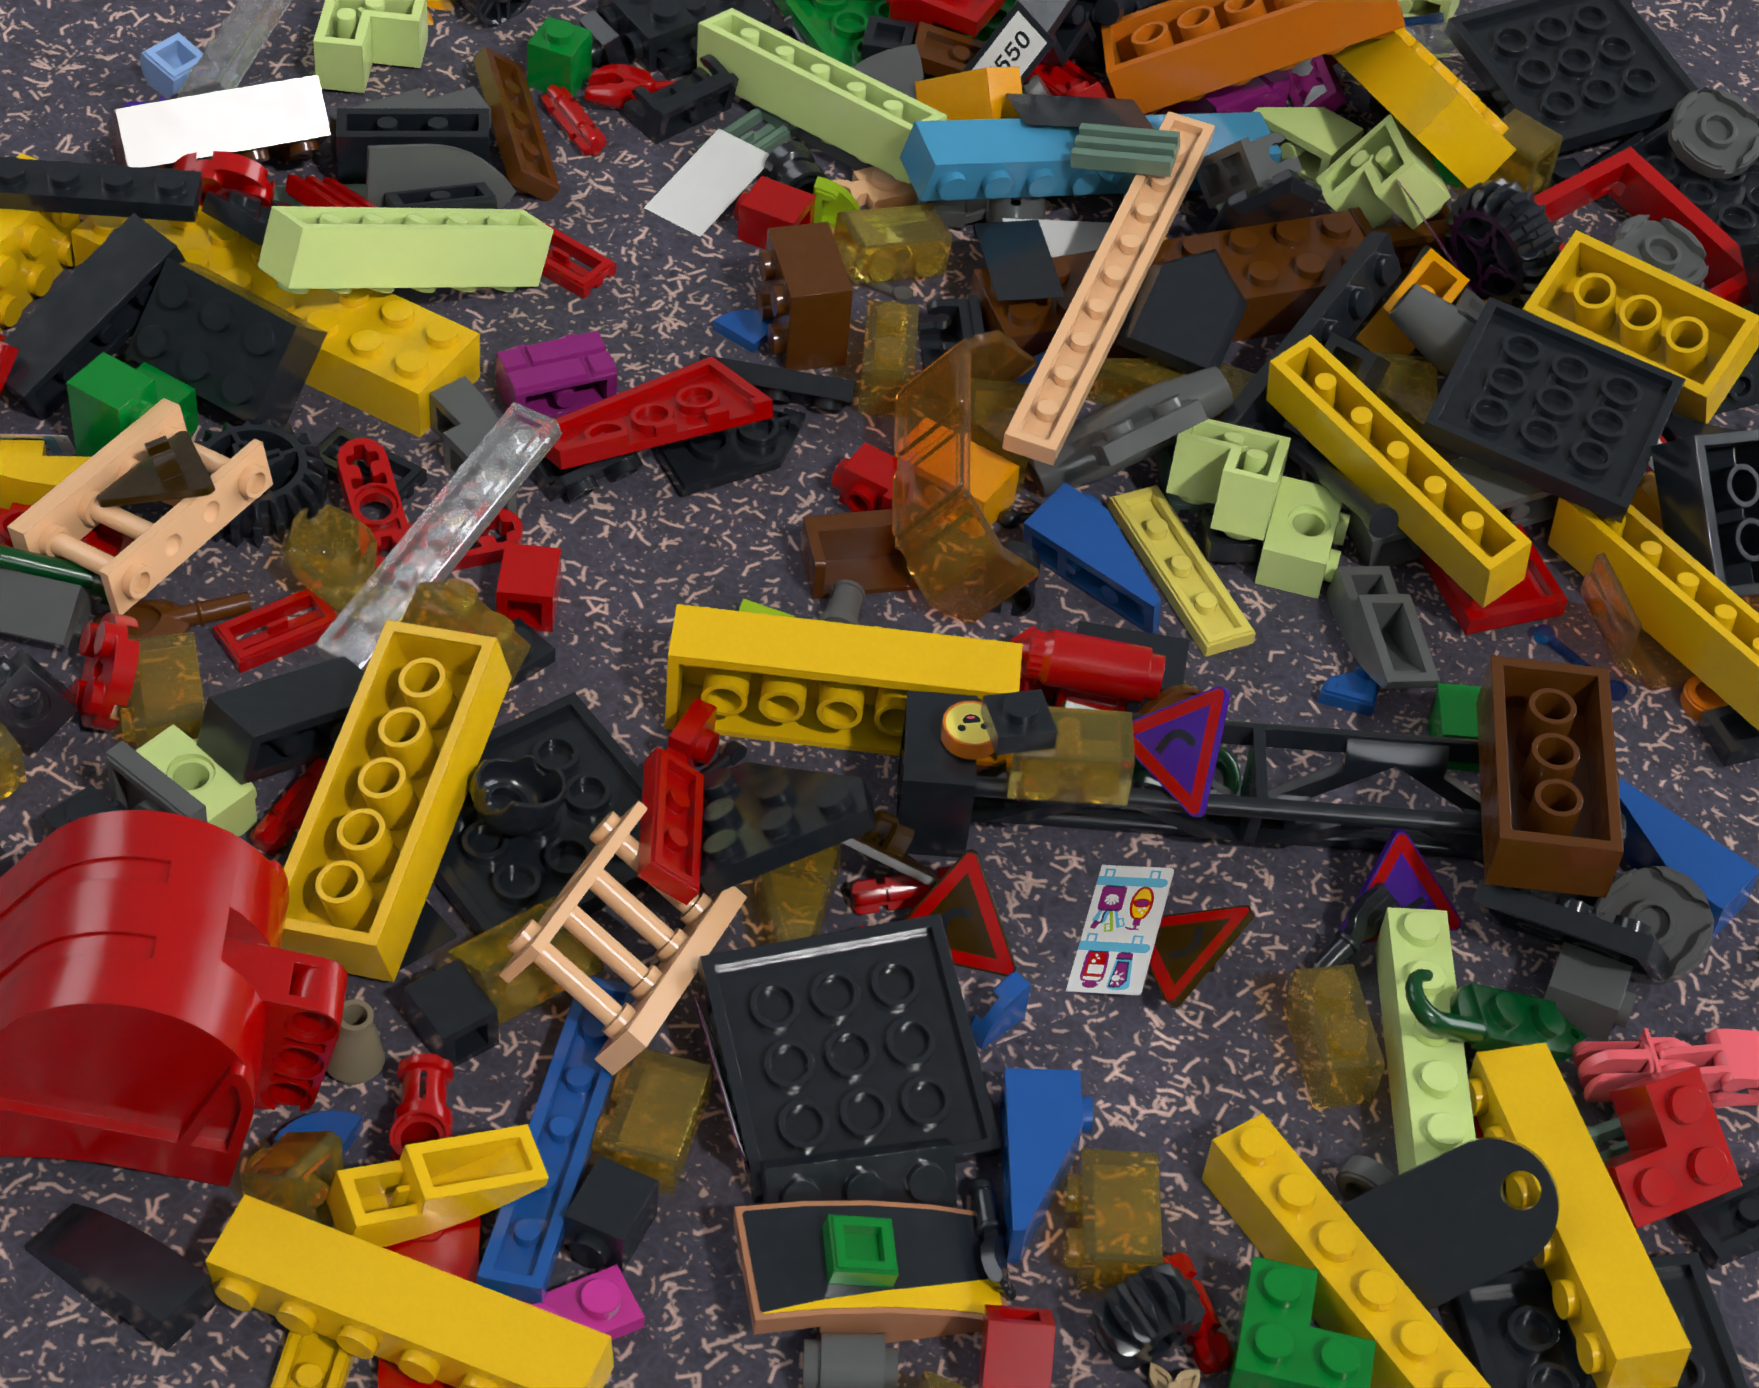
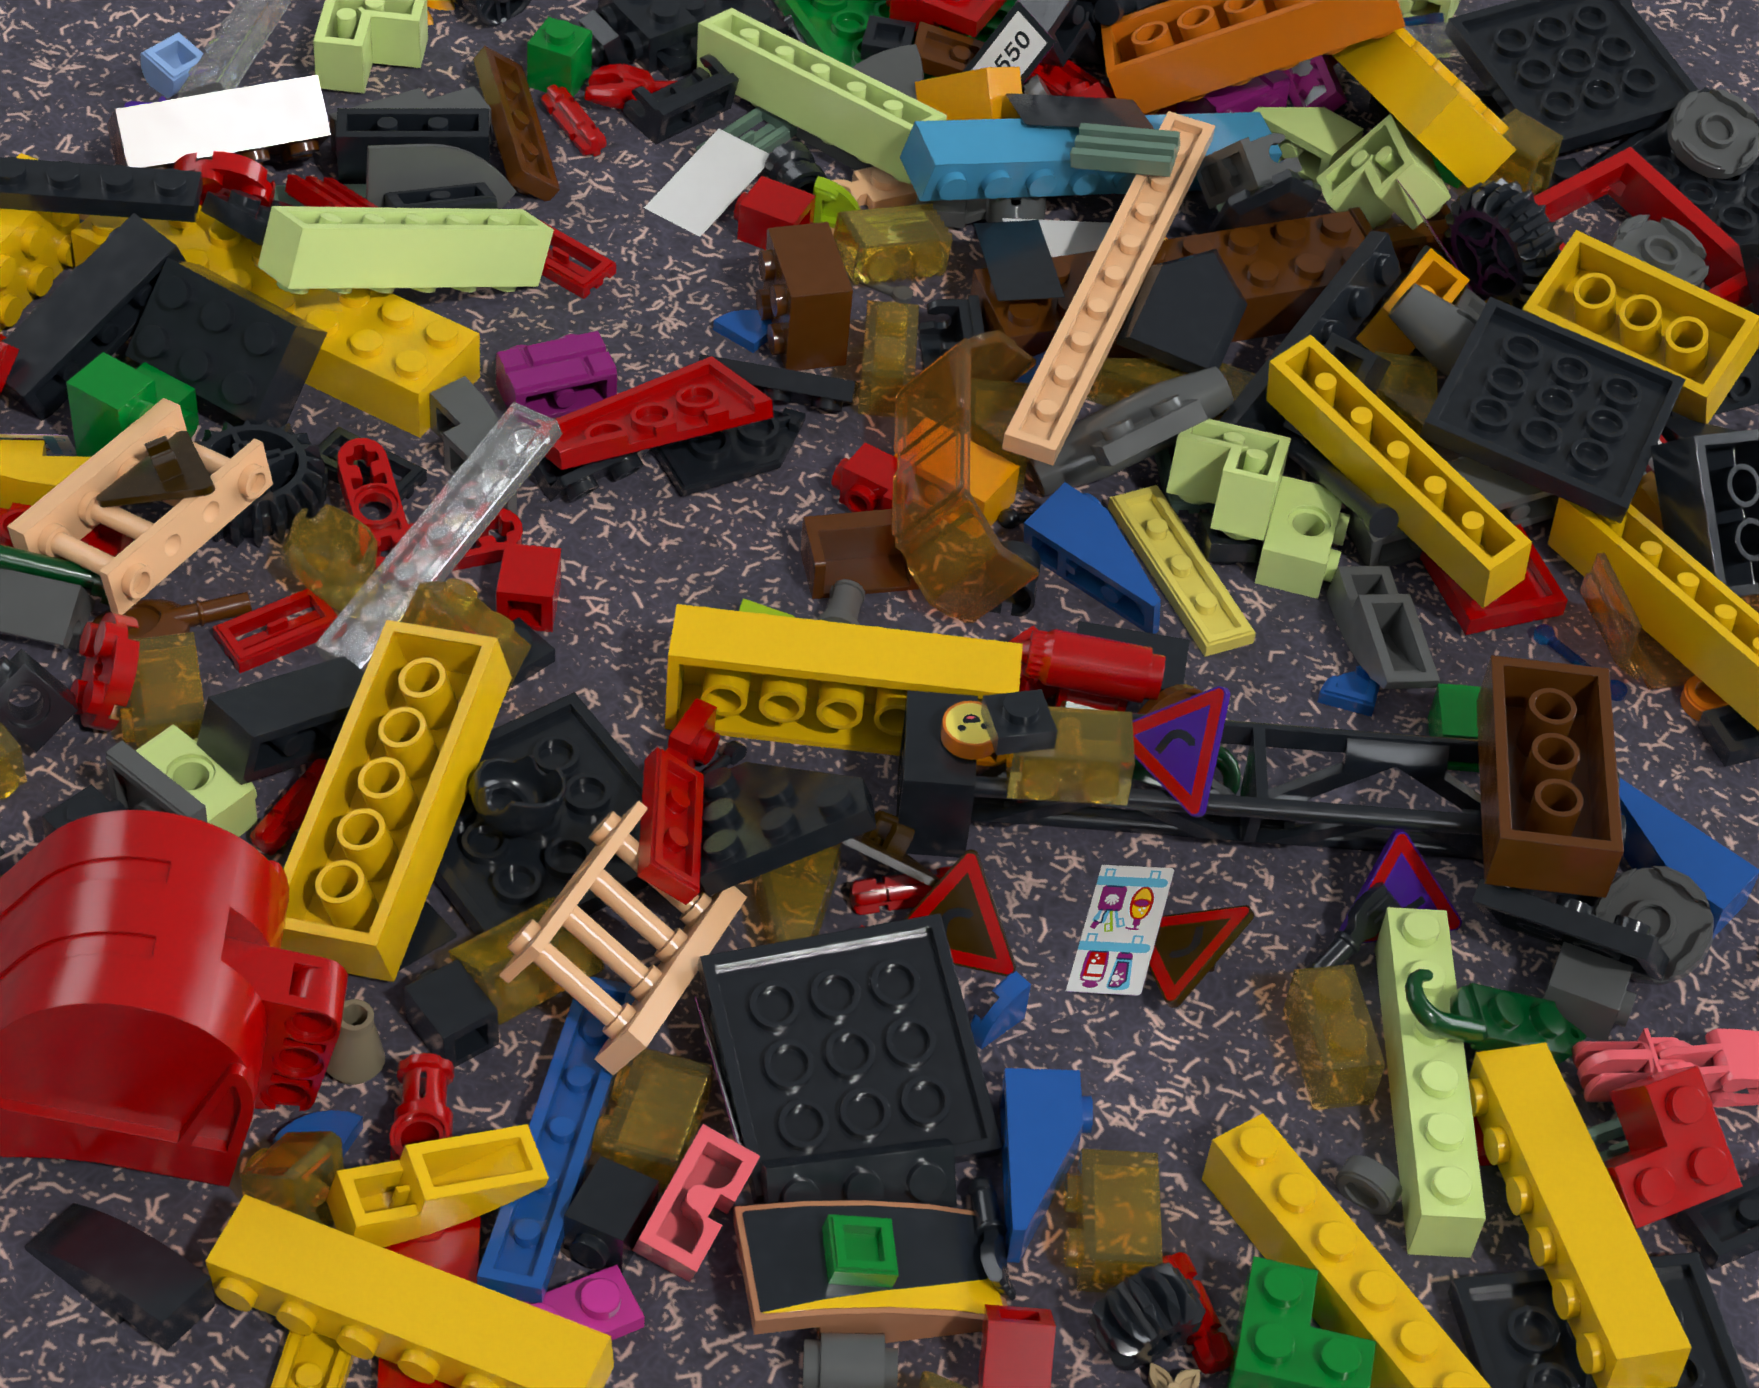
black tile [1344,1137,1560,1311] -> none
none -> coral brick [632,1124,760,1282]

